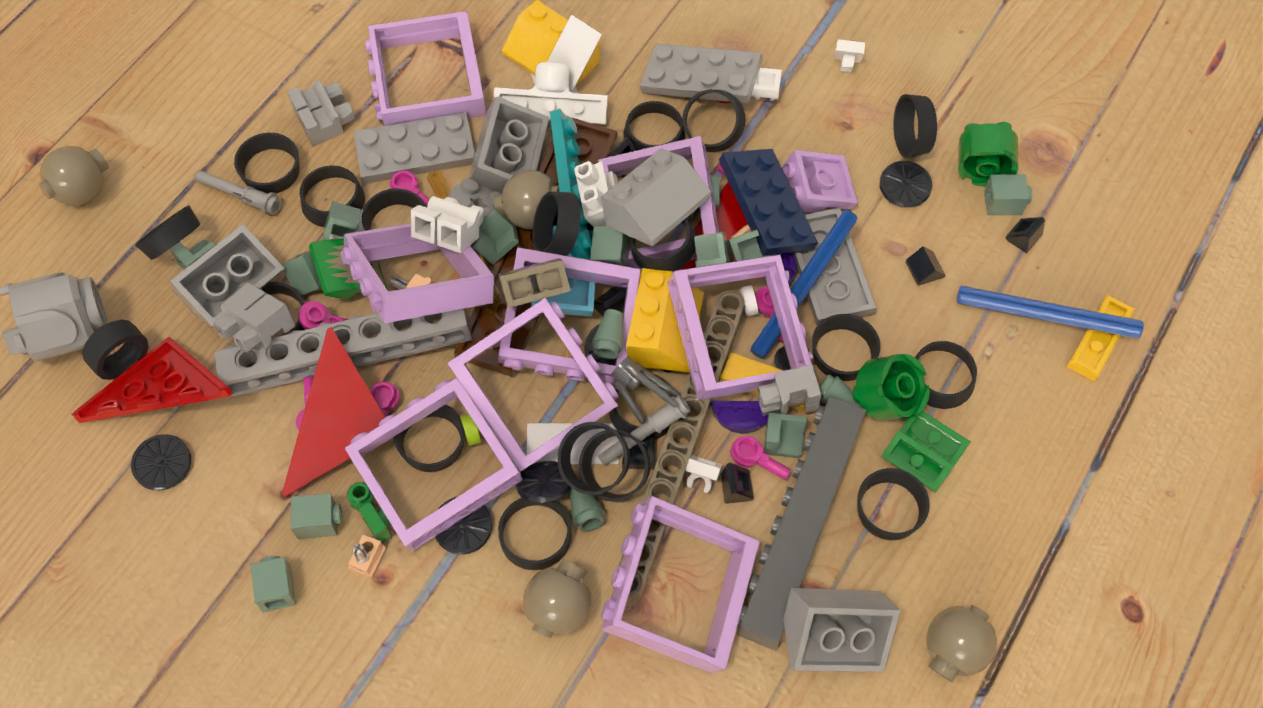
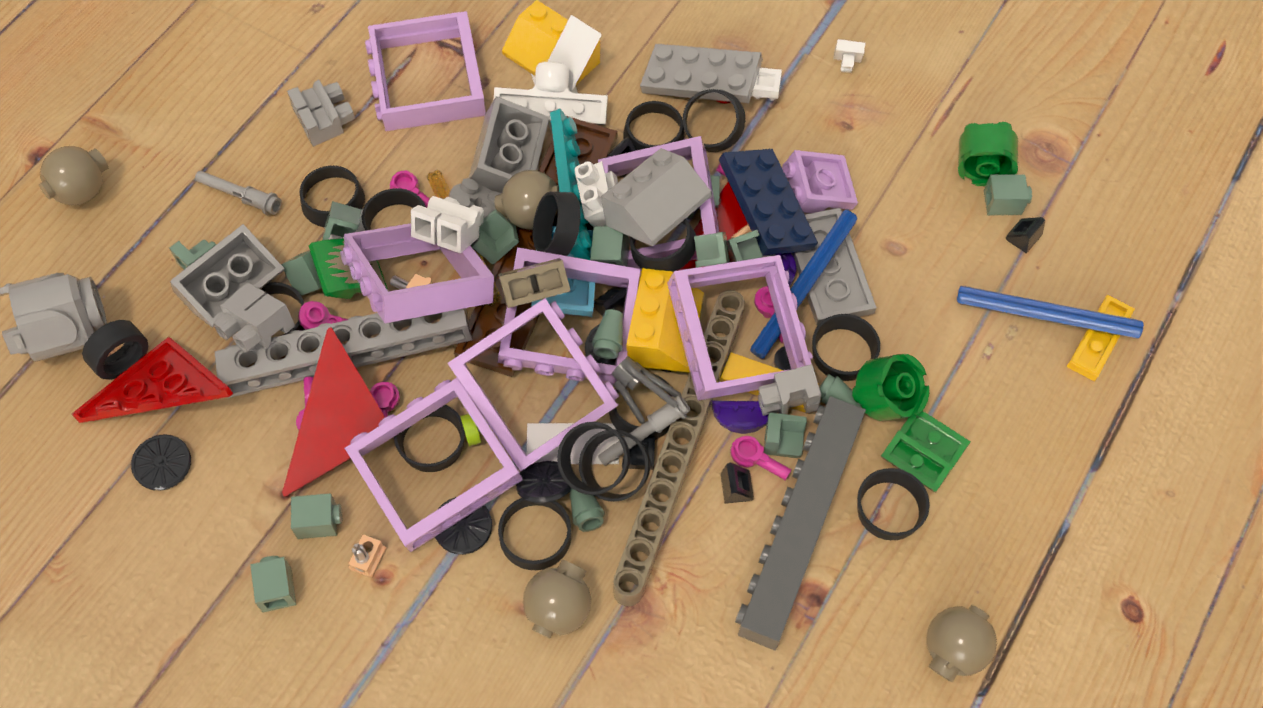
black tyre [135,205,200,260] -> none
black tyre [234,133,300,194] -> none
green plate [347,482,391,544] -> none
light grey plate [353,112,475,184] -> none
lavender window [601,496,760,673] -> none
white tile [685,455,723,493] -> none
white tile [739,285,758,317] -> none
light grey slope [783,588,901,672] -> none
black wheel [879,161,932,207] -> none
black tyre [893,94,937,158] -> none
black slope [905,246,946,286] -> none
black tyre [915,341,977,409] -> none

